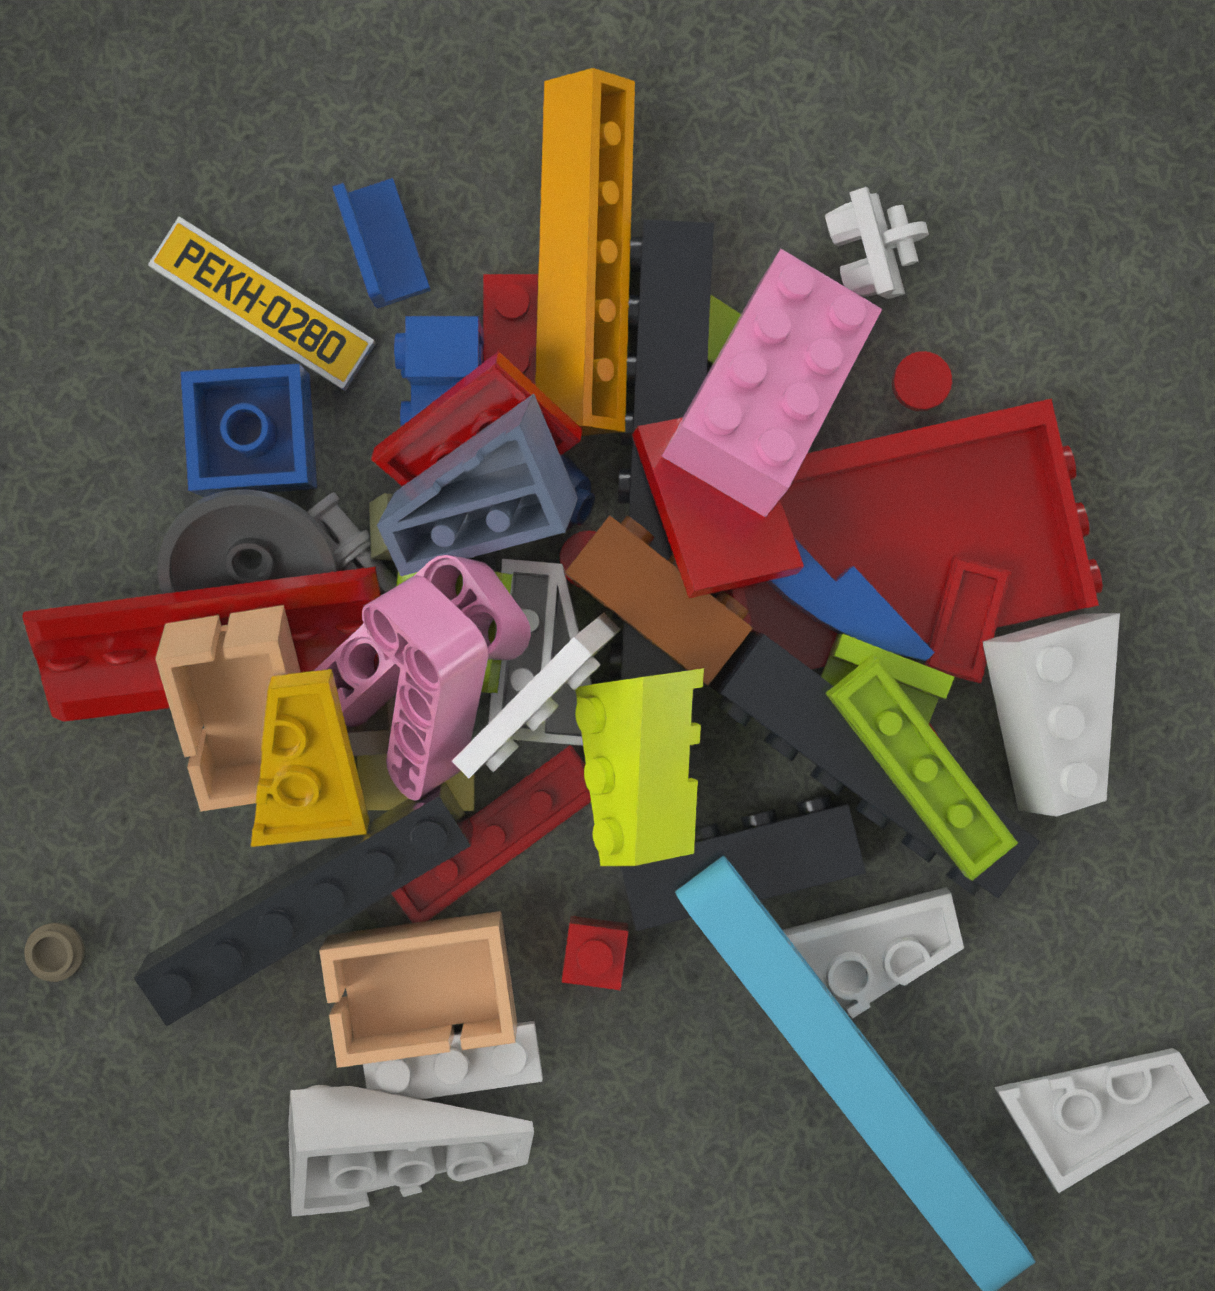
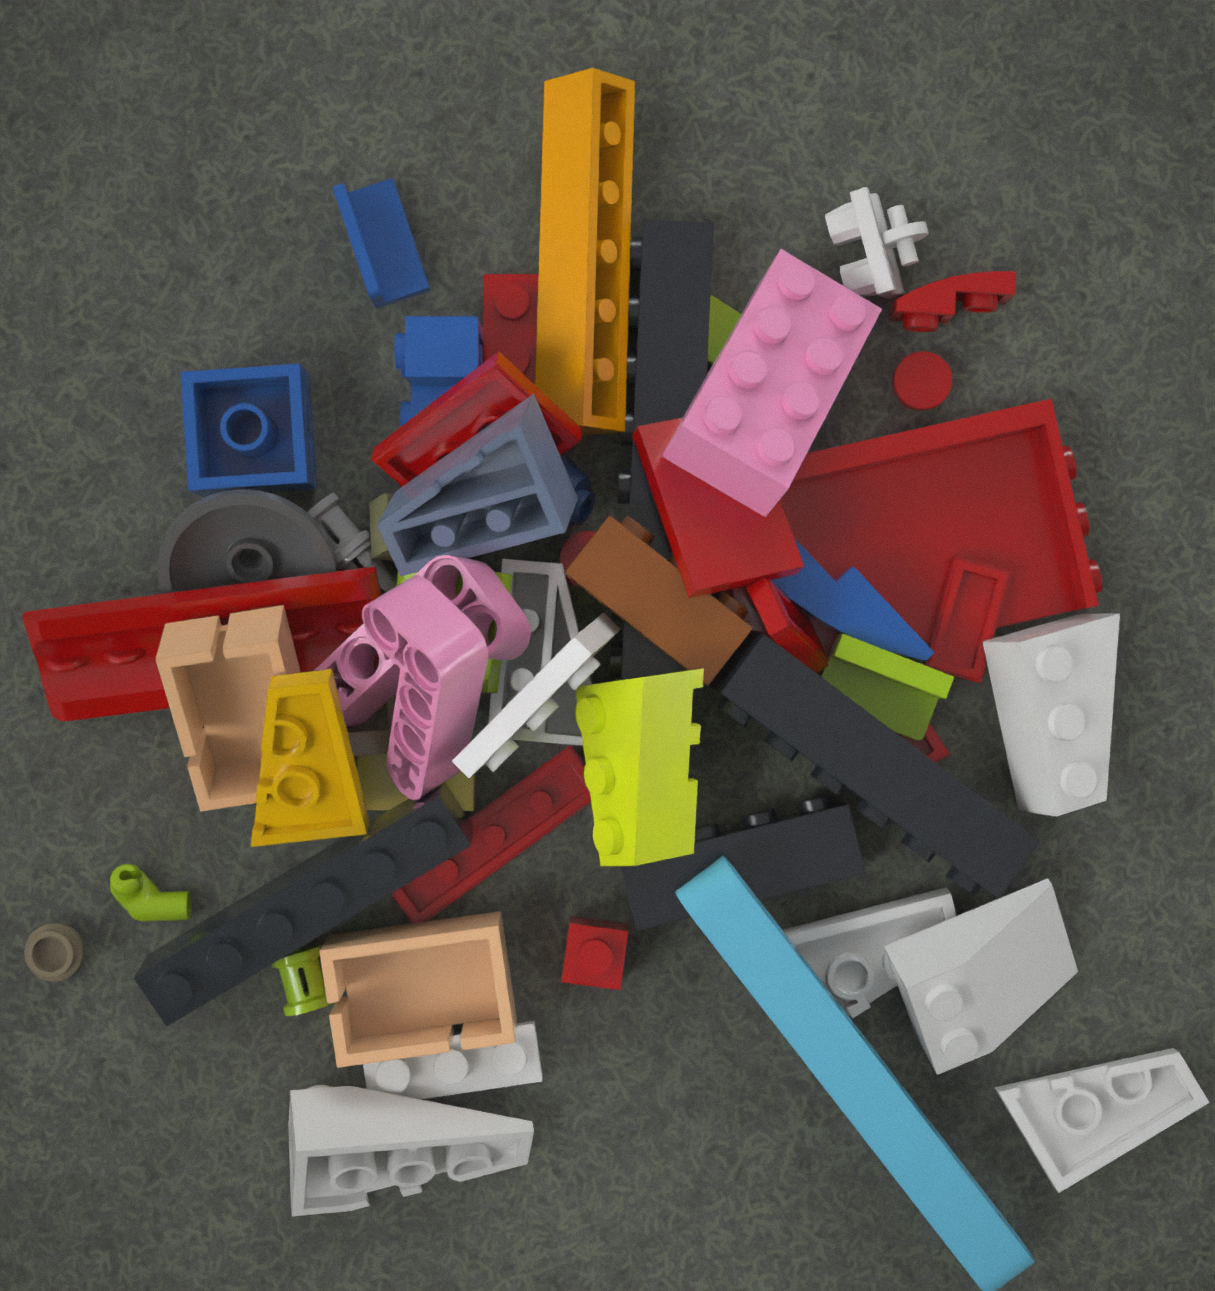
tile [148,217,376,391] -> none
lime tile [826,655,1018,881] -> none
none -> lime arm [110,863,192,922]
none -> lime bush [271,944,335,1016]
none -> red tile [747,577,830,673]
none -> white slope [884,878,1078,1075]
none -> red slope [889,271,1016,333]

